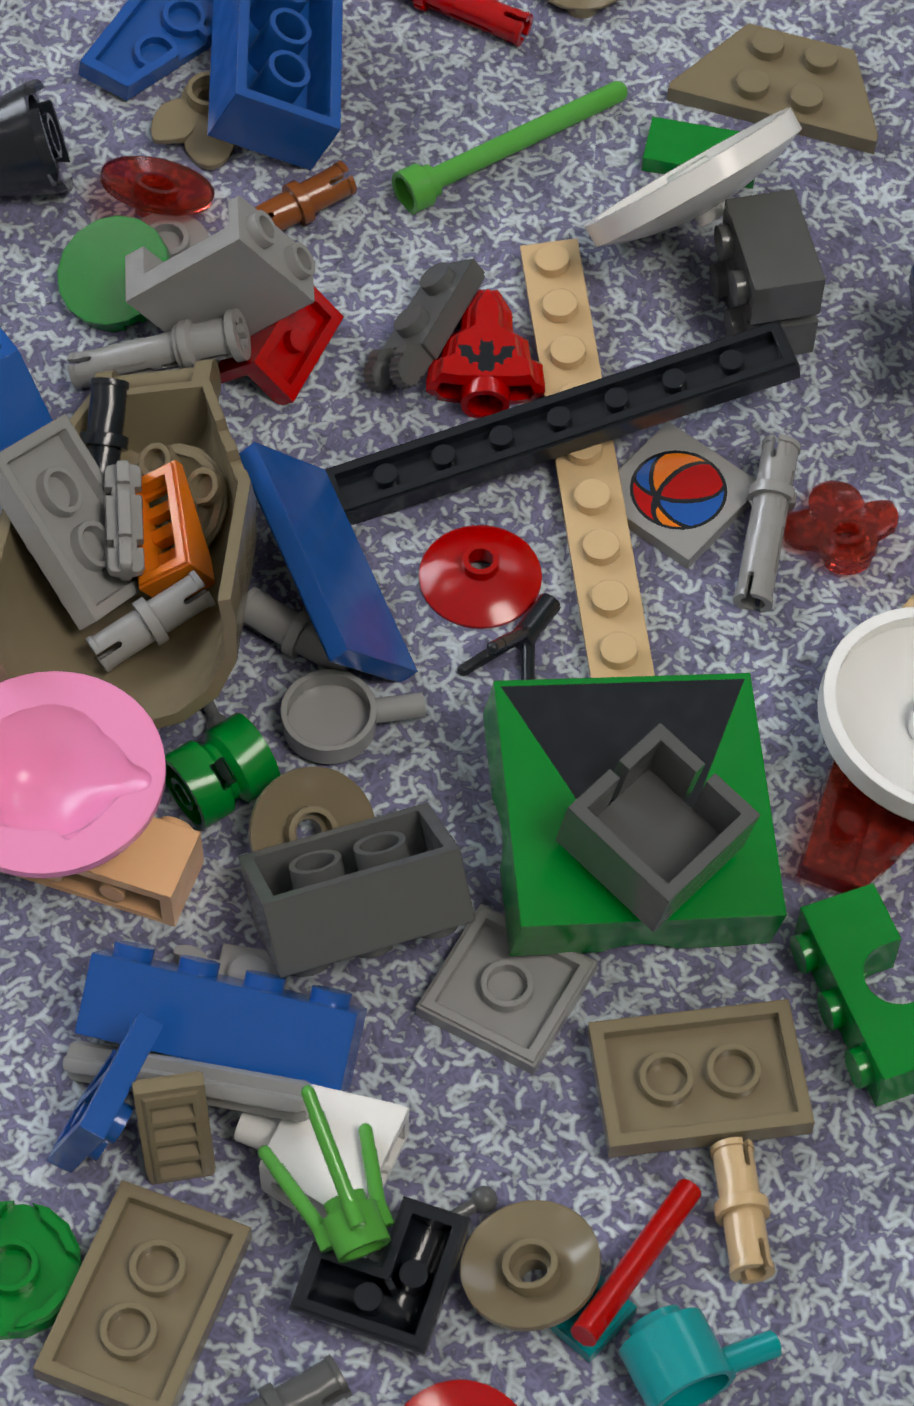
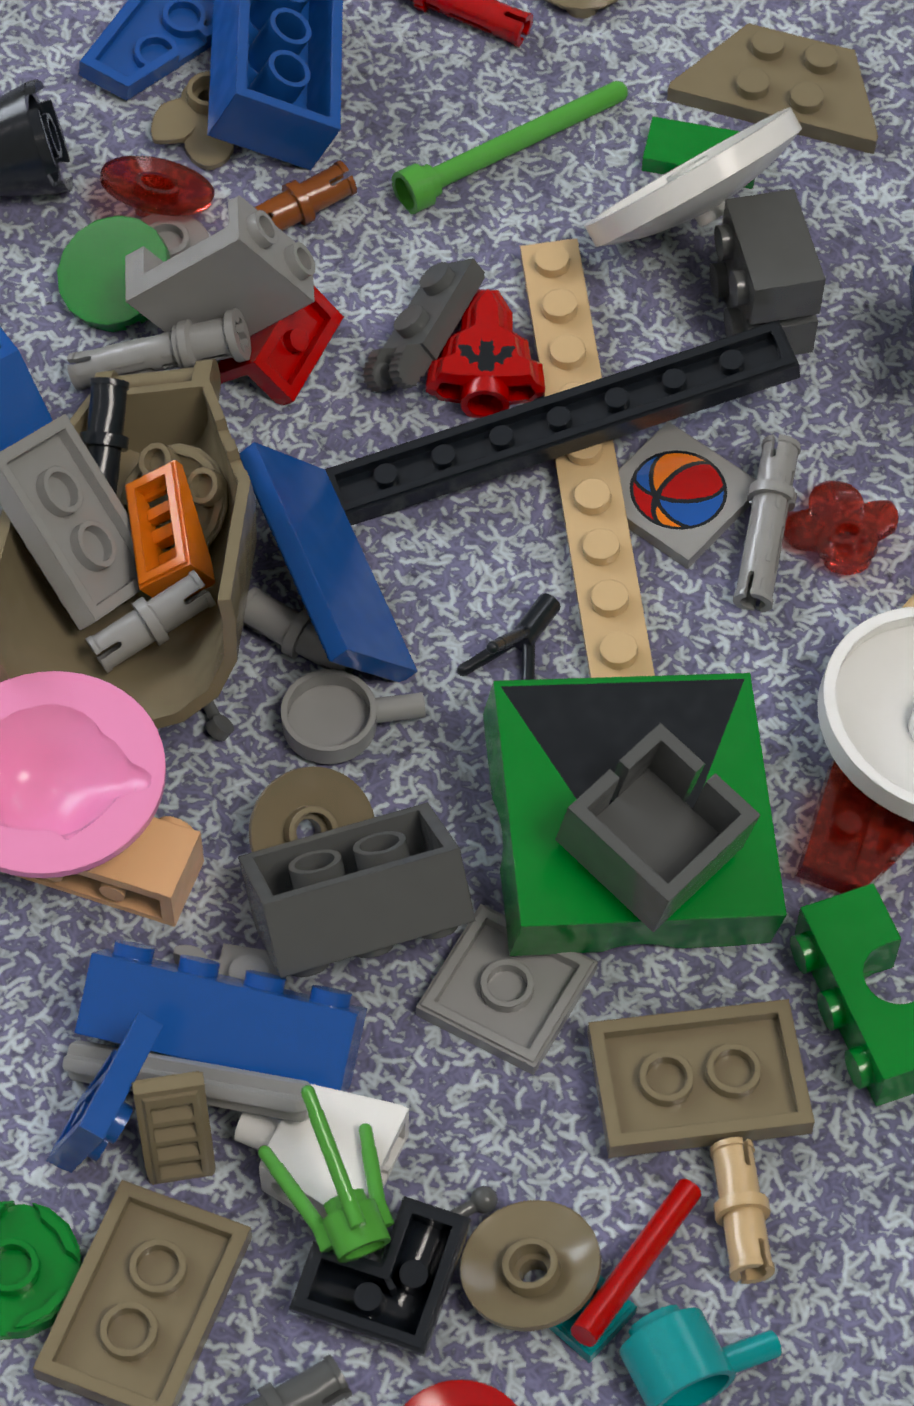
light grey axle [104,460,145,581] -> none
green wheel [165,712,280,831] -> none
red dish [419,525,542,629] -> none

